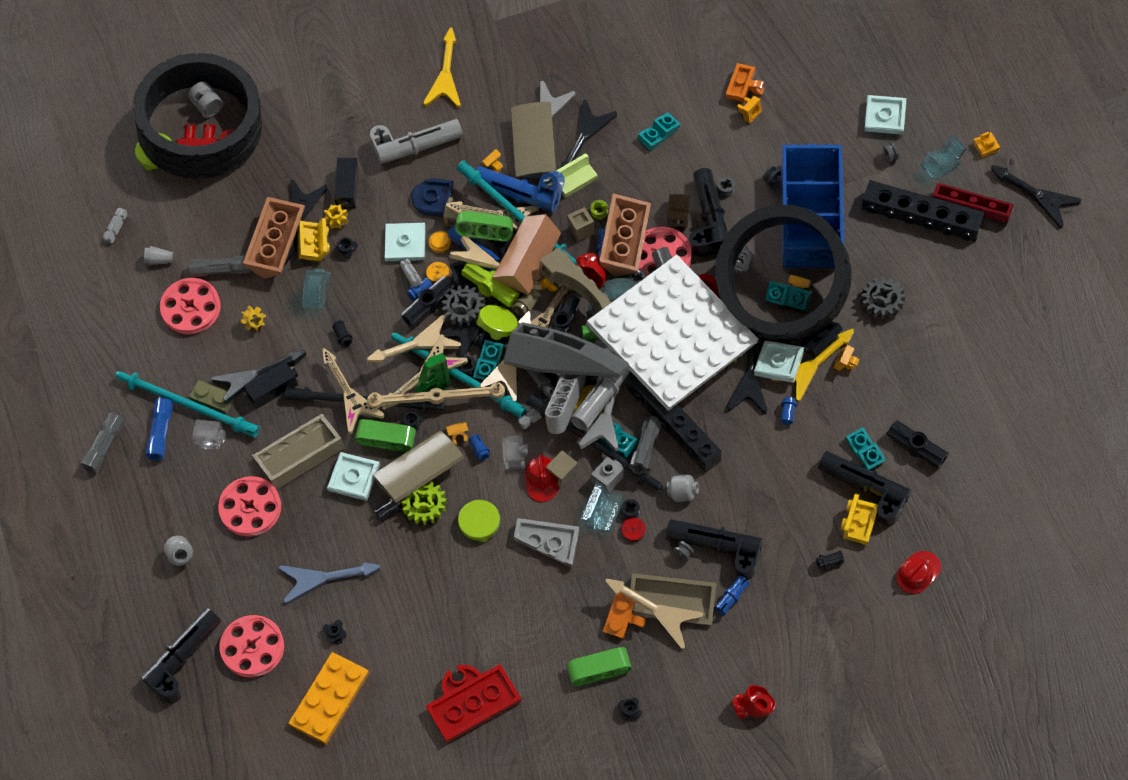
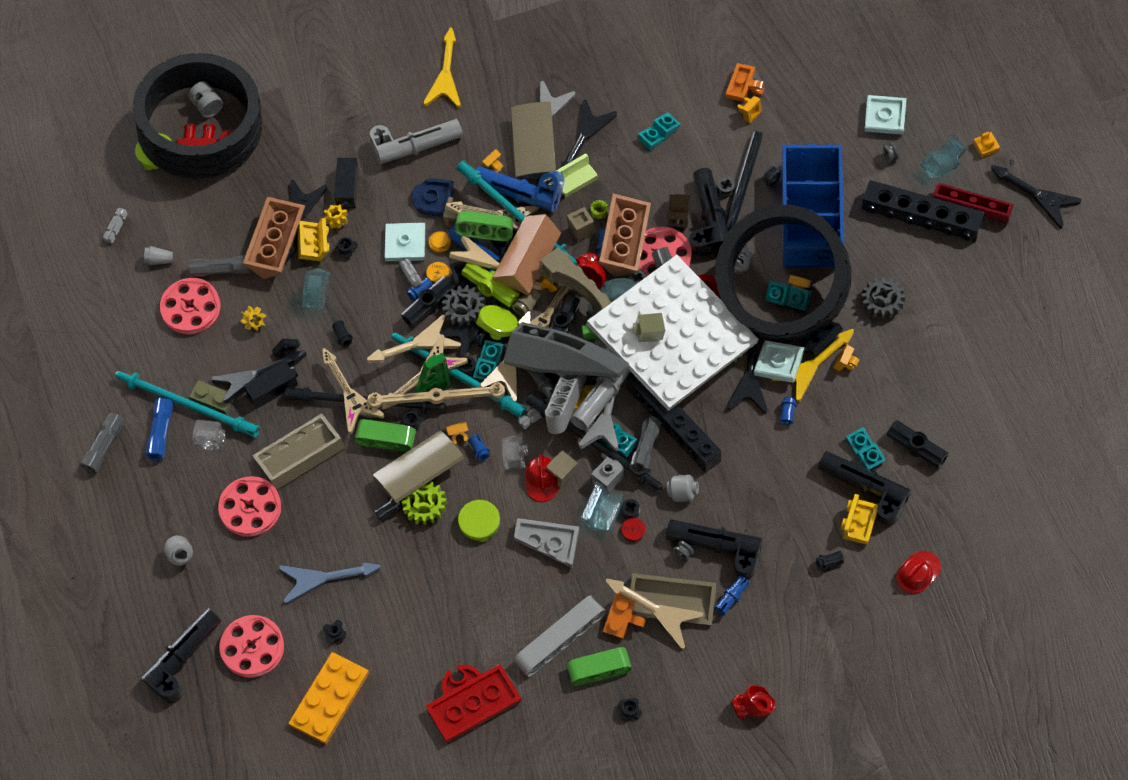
light aqua plate [327,452,380,501] -> none
none -> black tile [272,339,300,356]
none -> light grey beam [513,595,606,677]
none -> olive brick [633,313,666,343]
none -> black axle [725,130,763,231]

